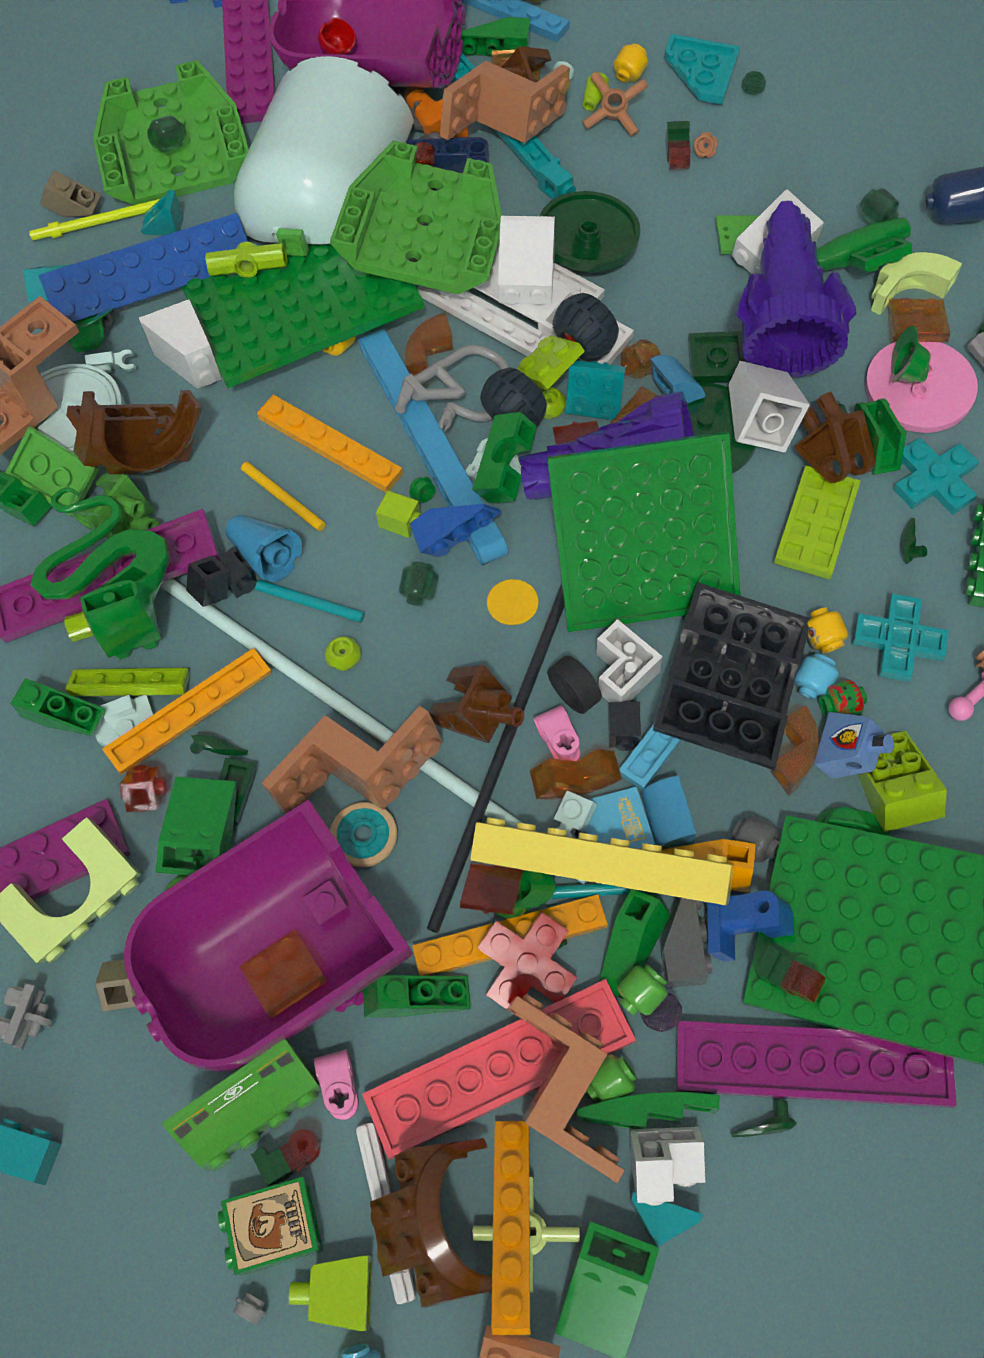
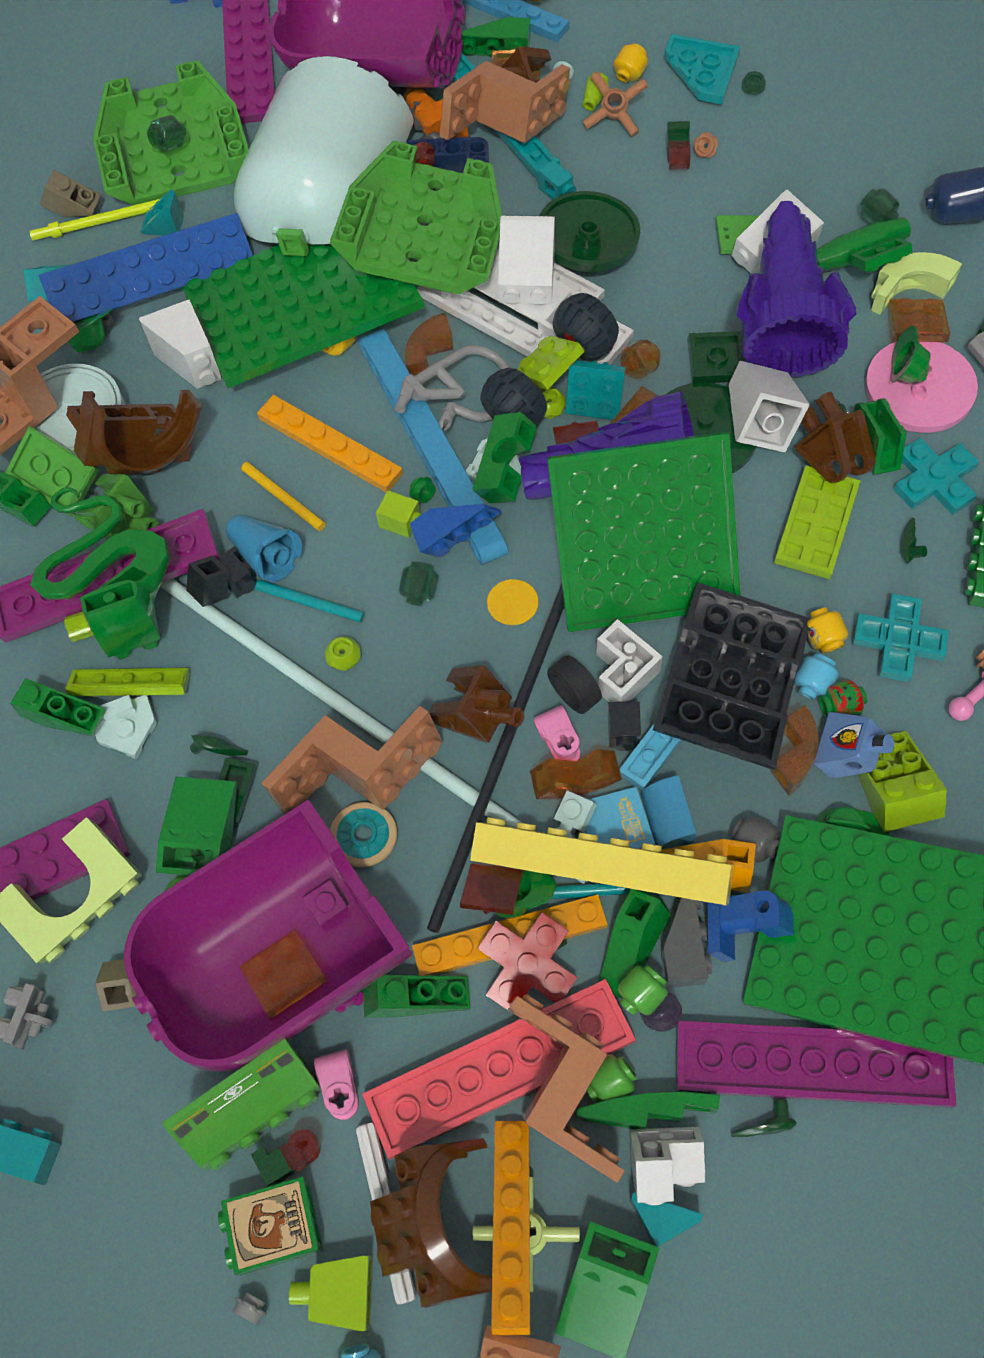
light aqua plate [85,350,136,374] -> none
light orange plate [102,648,271,775] -> none
clear red brick [120,764,167,813] -> none
lime piece [205,242,288,278] -> none
red hair [317,17,356,55] -> none
dark azure brick [650,355,705,403] -> none
leg [755,945,826,1004] -> none

